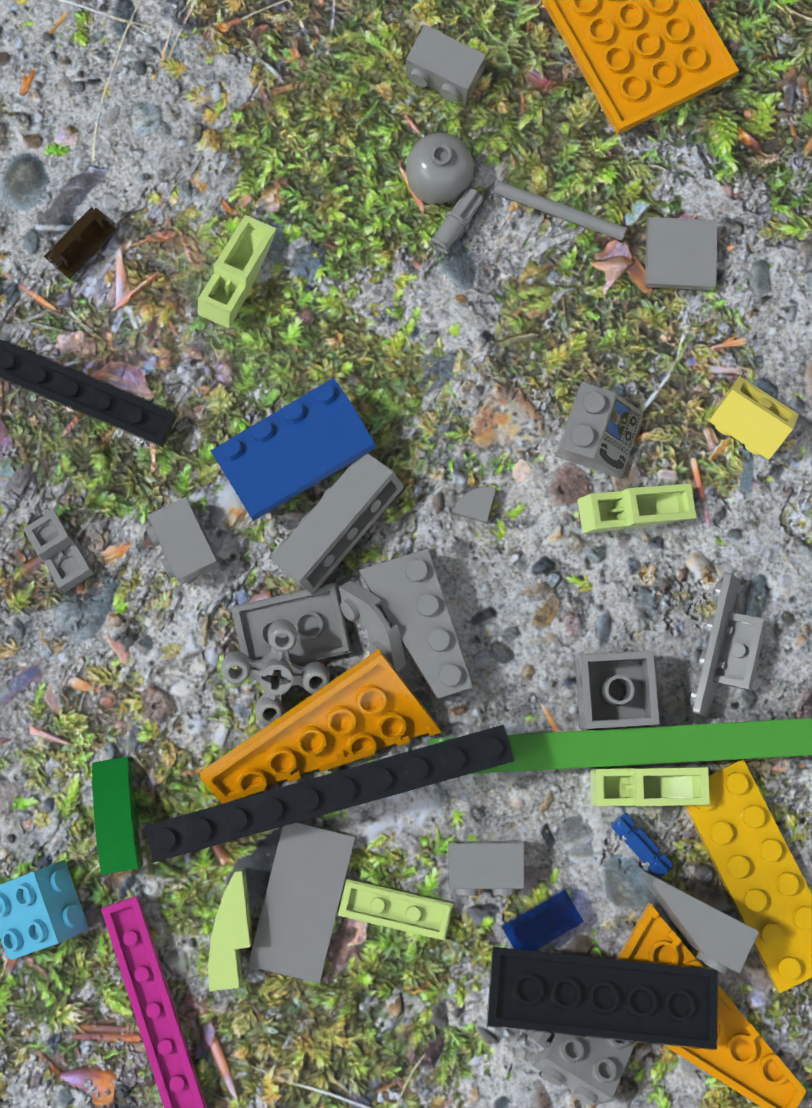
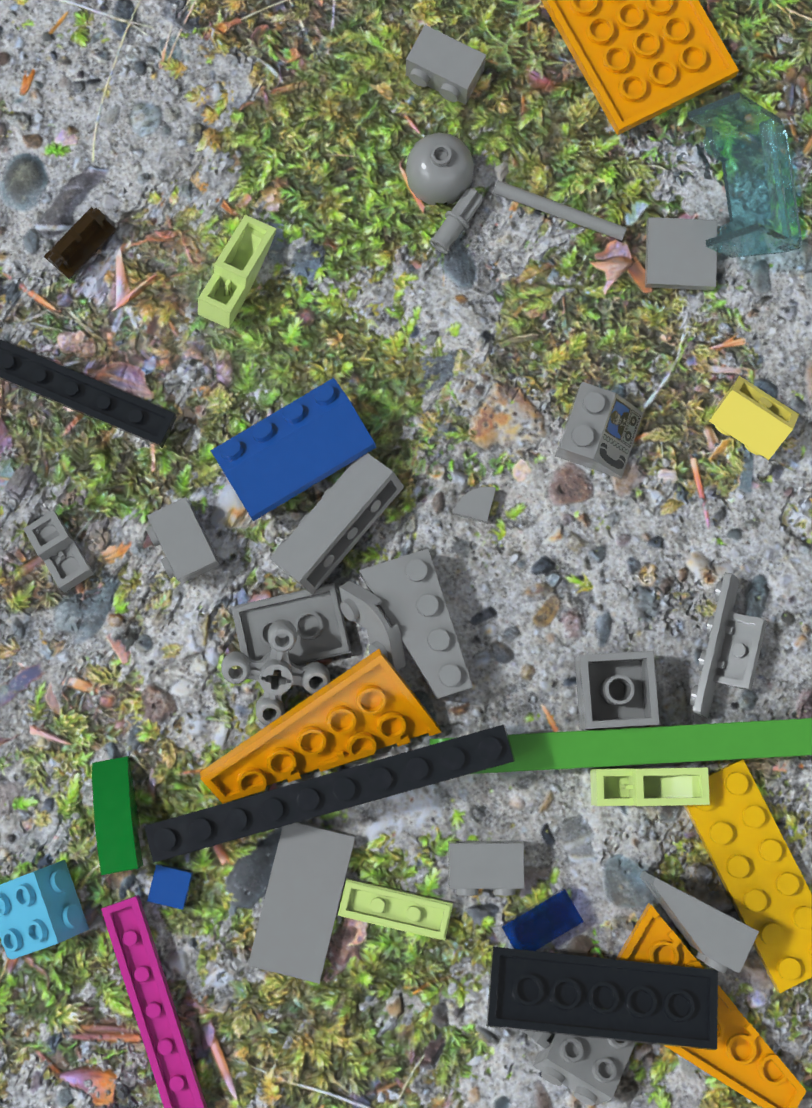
yellowish green slope [208,868,254,992] -> none
yellowish green slope [577,483,697,534] -> none
blue axle [611,813,673,878] -> none
none -> blue tile [147,864,193,910]
none -> clear light blue windscreen [688,92,802,258]

